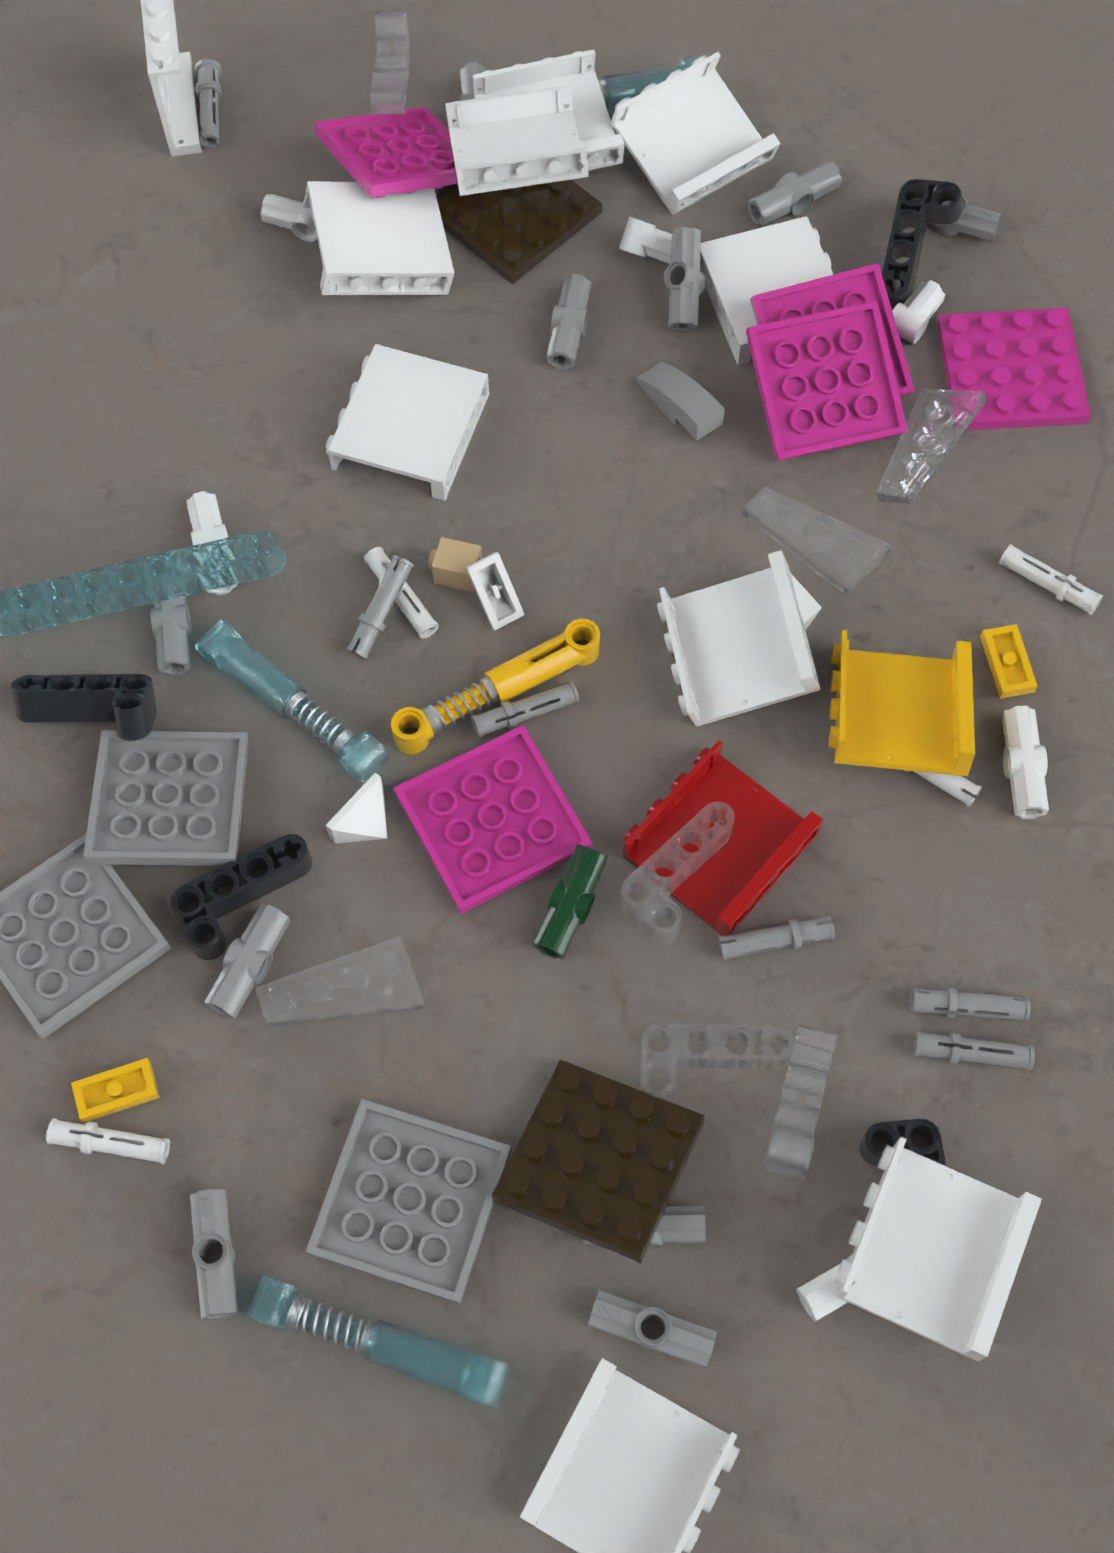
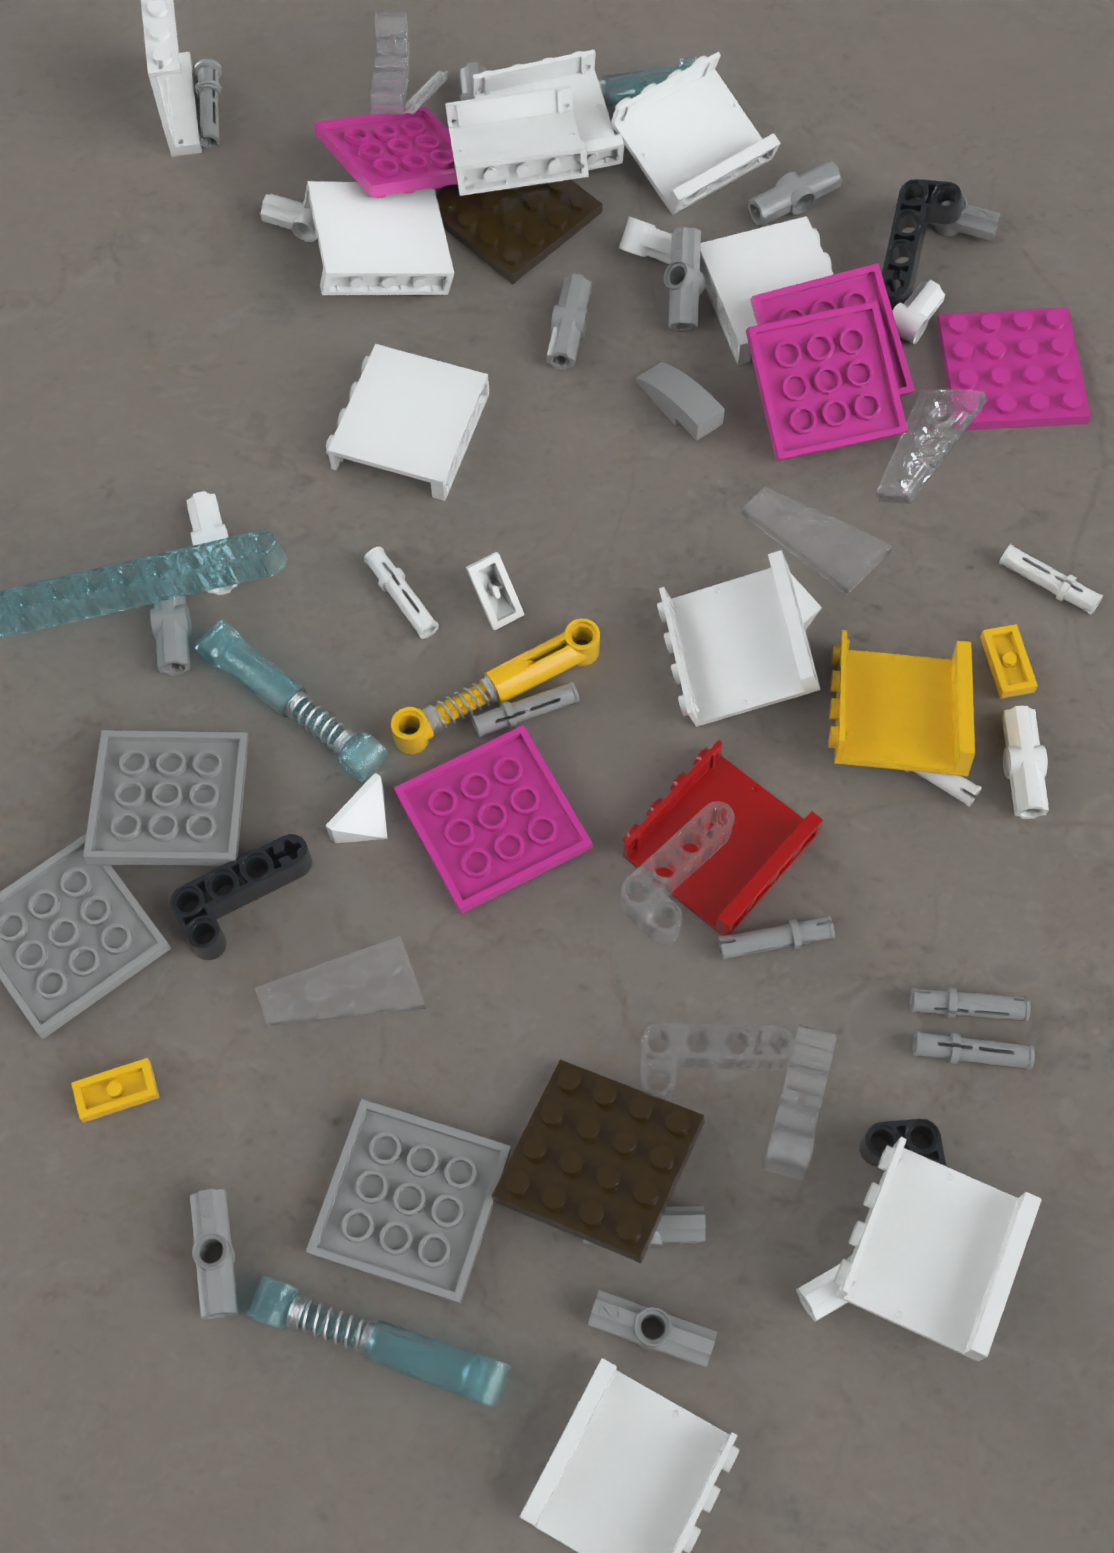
black beam [11,674,157,741] -> none
white pin [46,1118,170,1164] -> none
light grey piece [204,904,290,1019] -> none
light grey pin [346,555,414,660] -> none
tan brick [428,537,483,593] -> none
dark green piece [533,844,608,959] -> none
none -> white piece [404,71,448,114]

